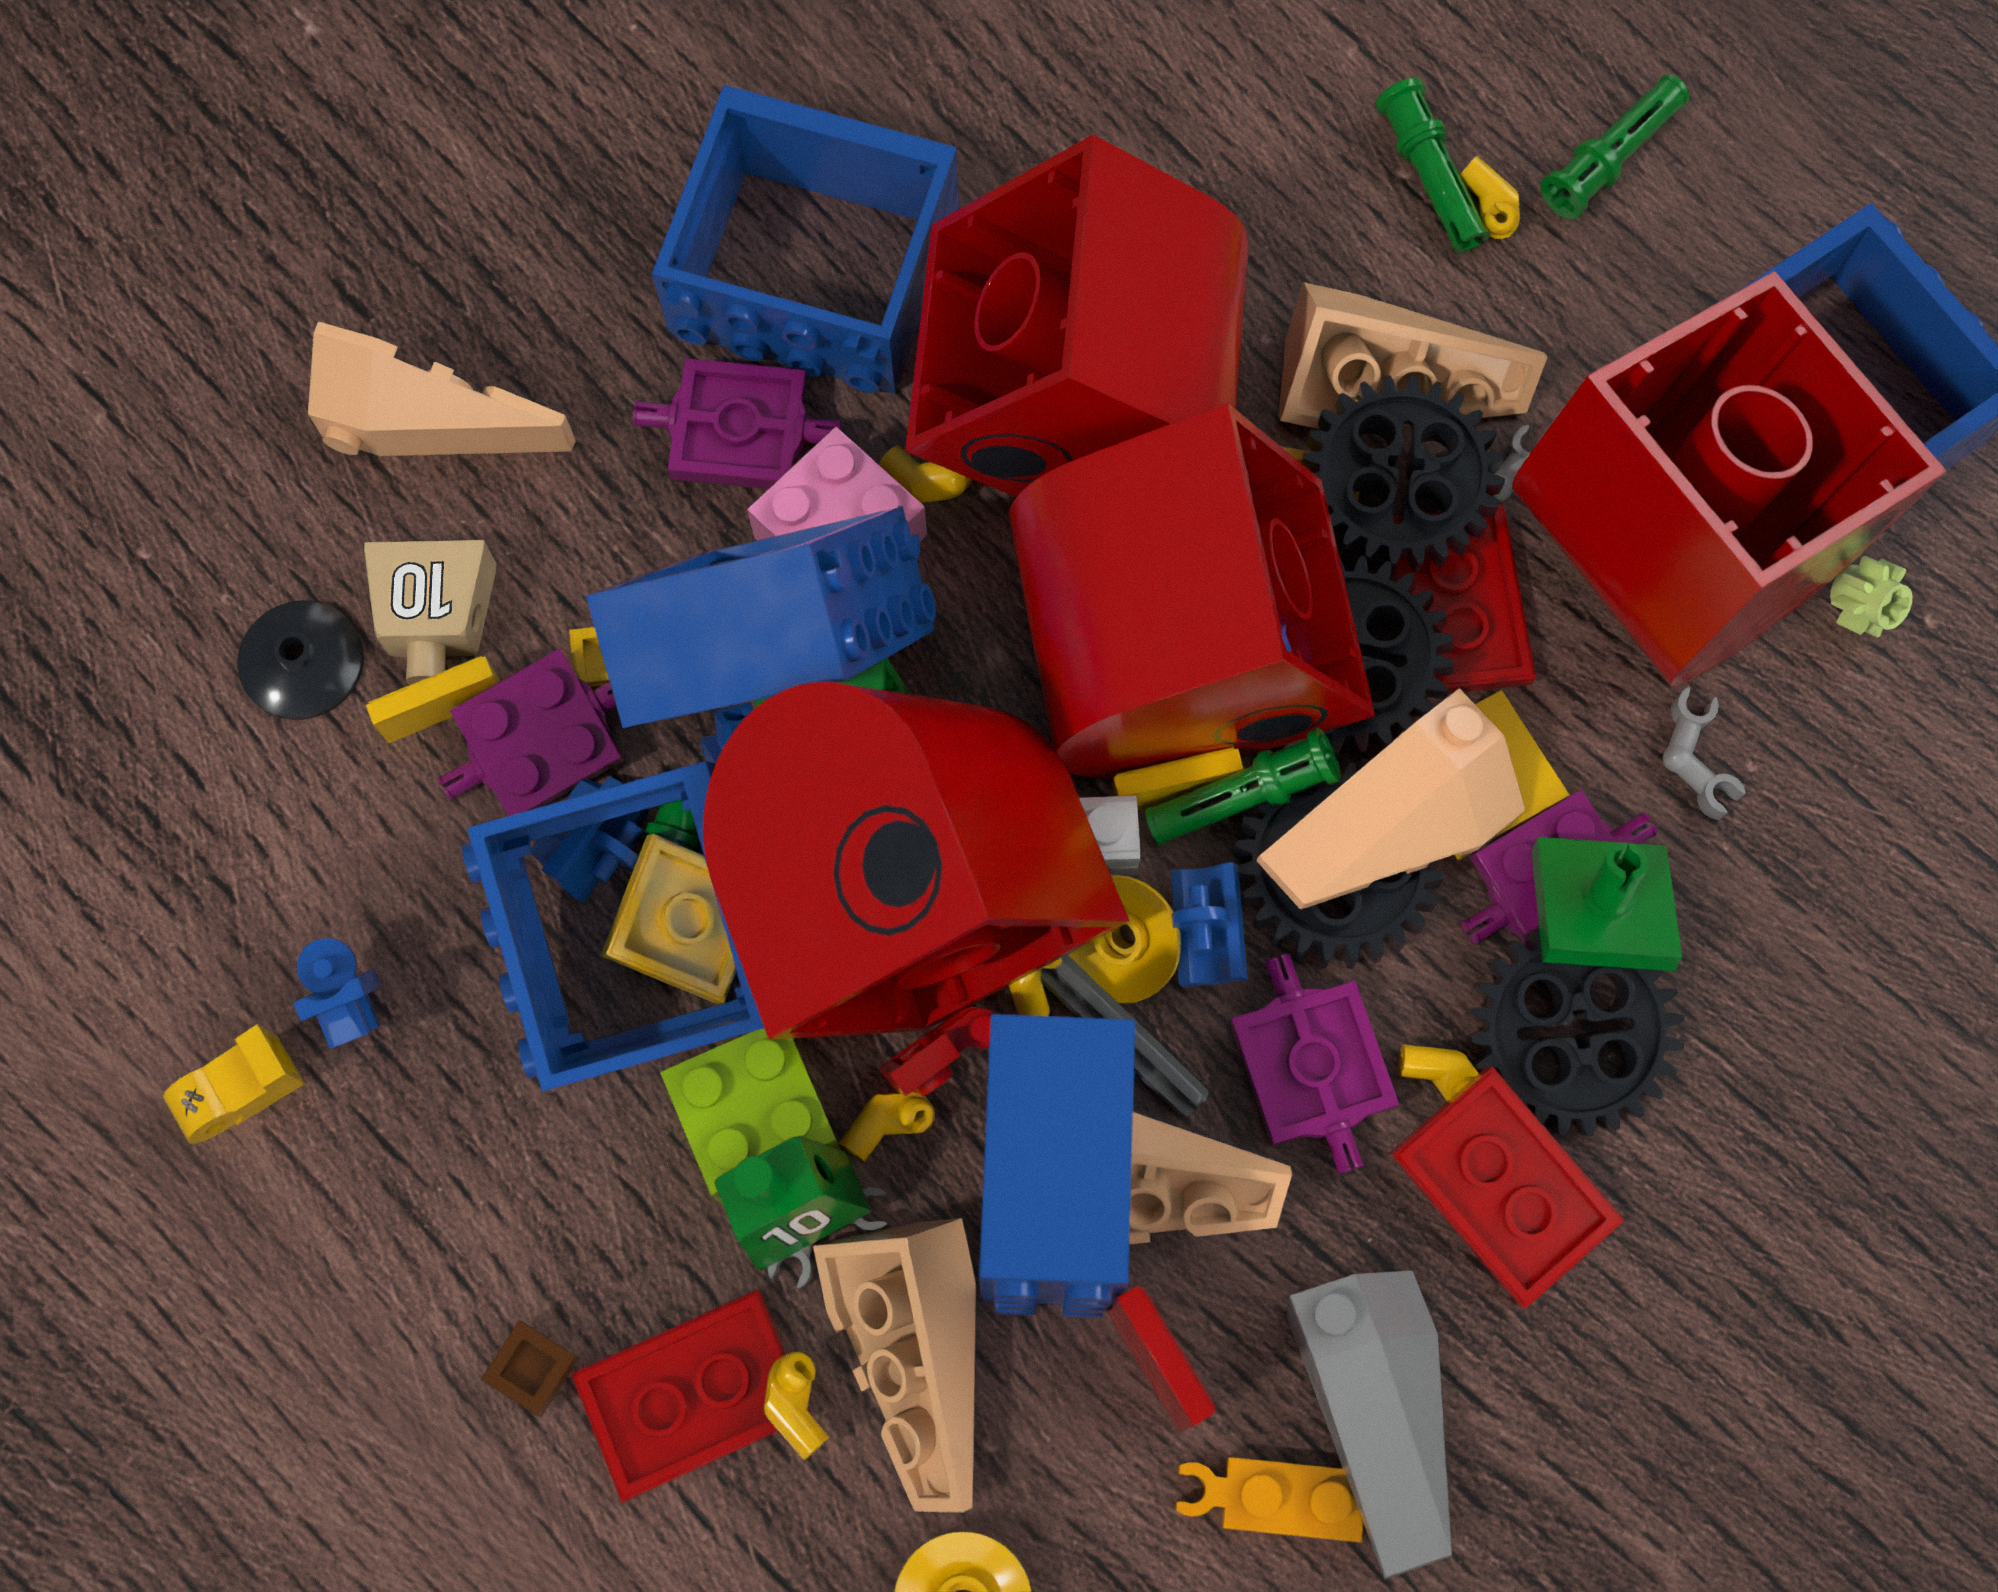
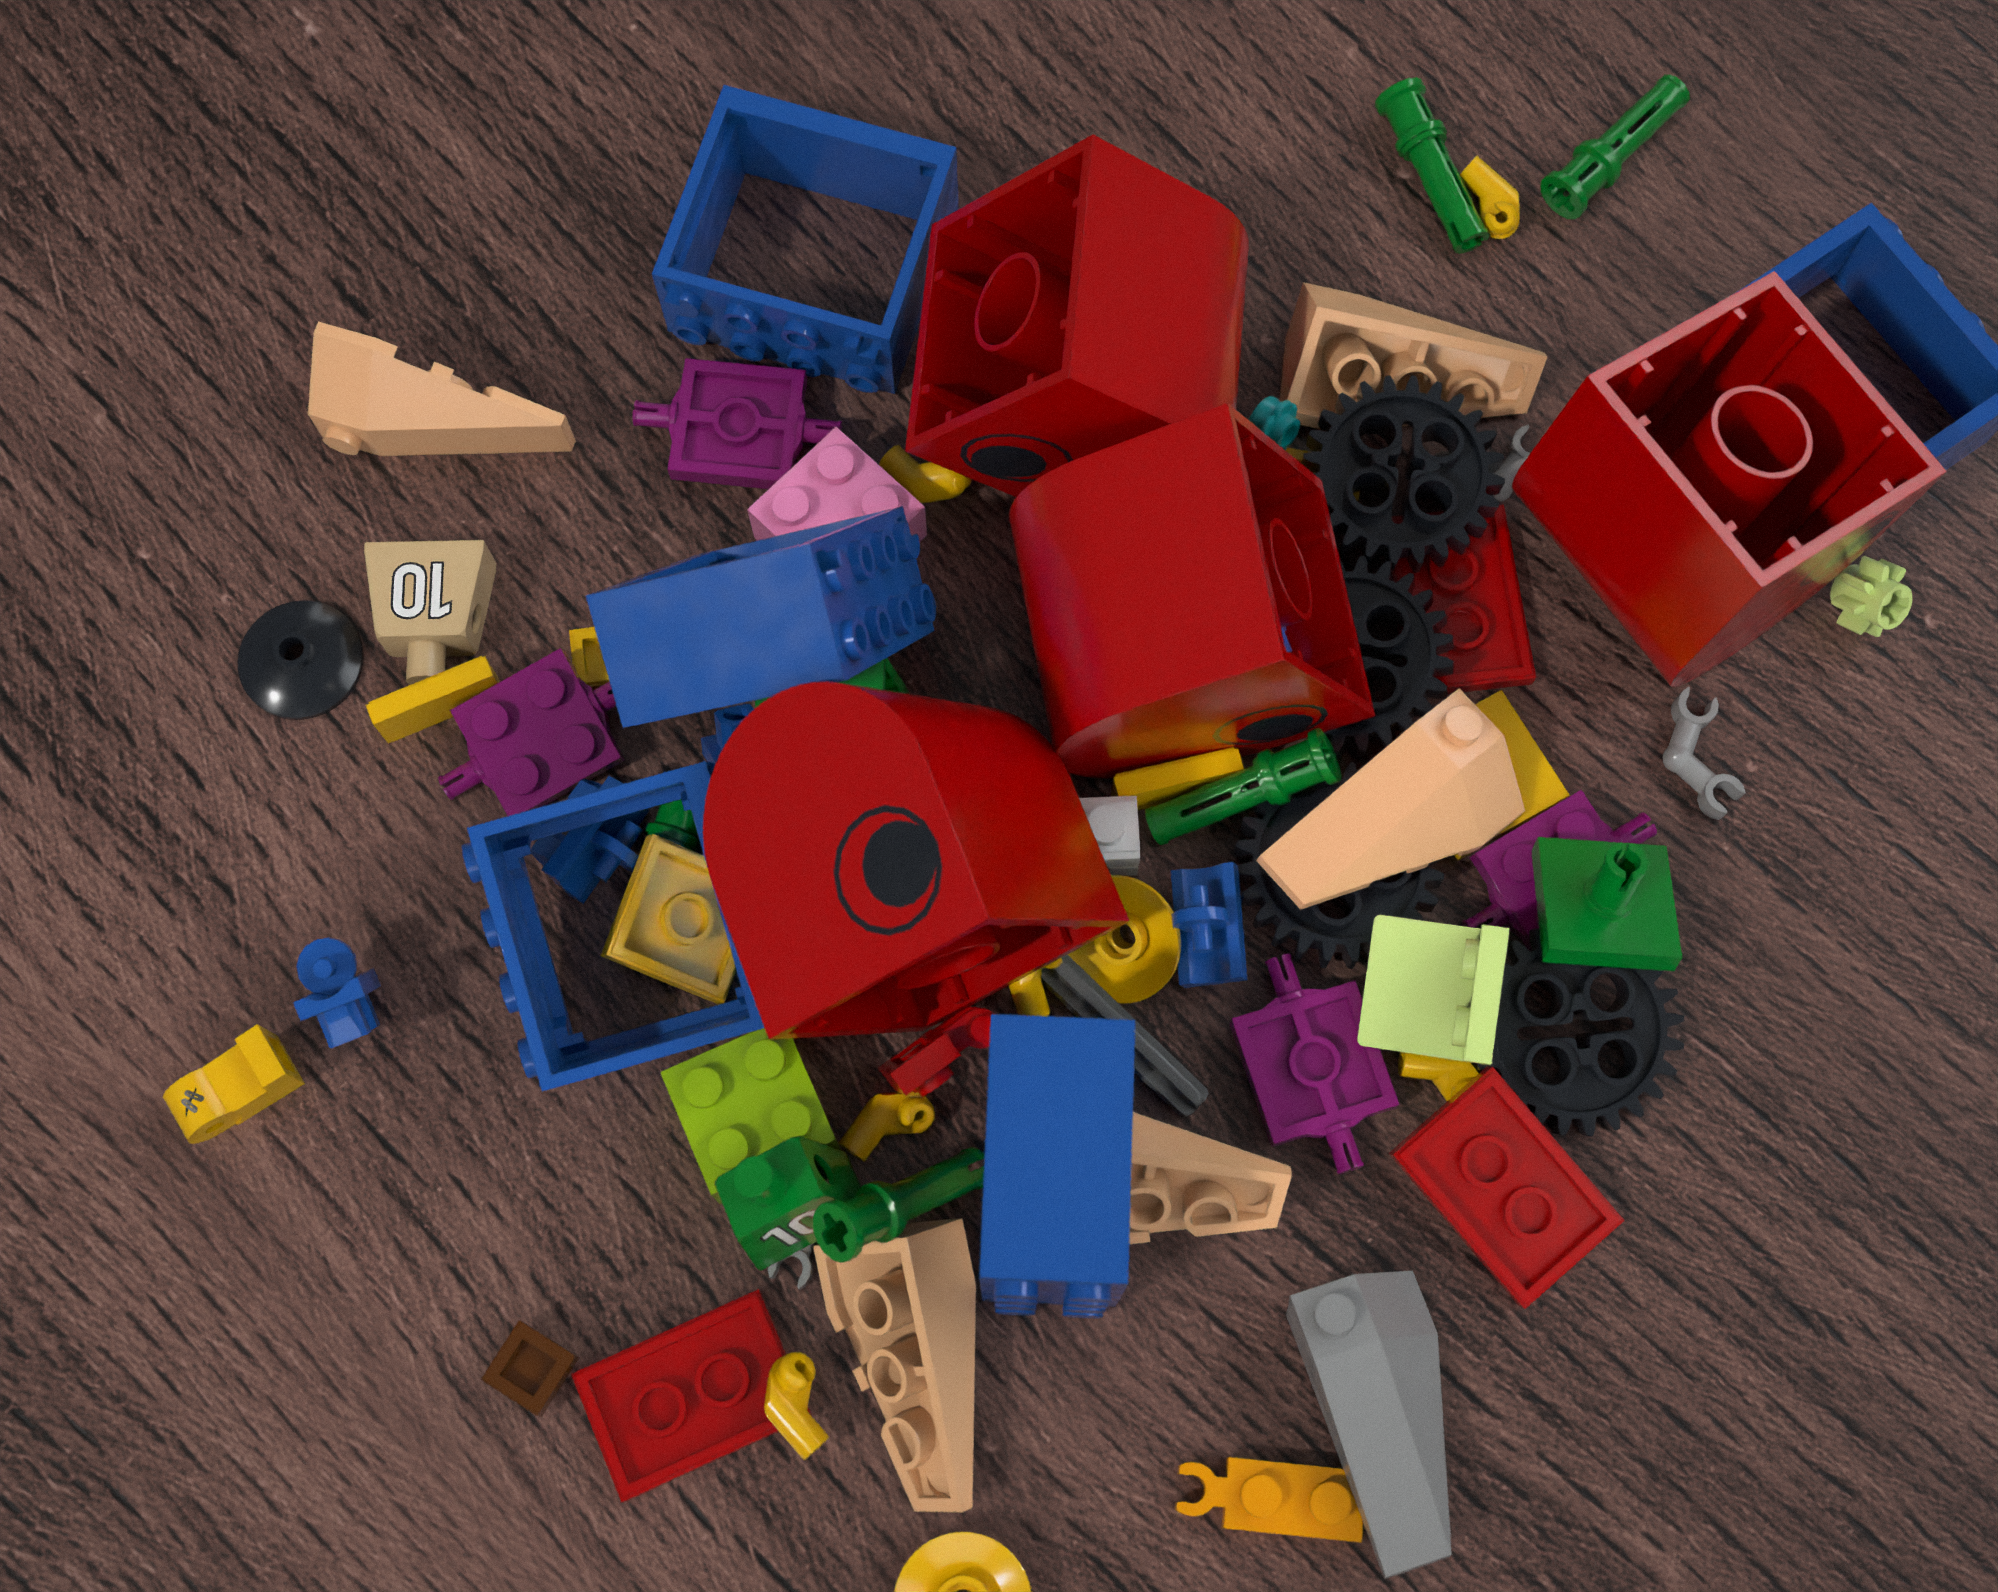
red tile [1108,1285,1216,1433] -> none
none -> green pin [812,1147,985,1263]
none -> teal plate [1248,396,1301,450]
none -> yellowish green bracket [1357,915,1510,1065]

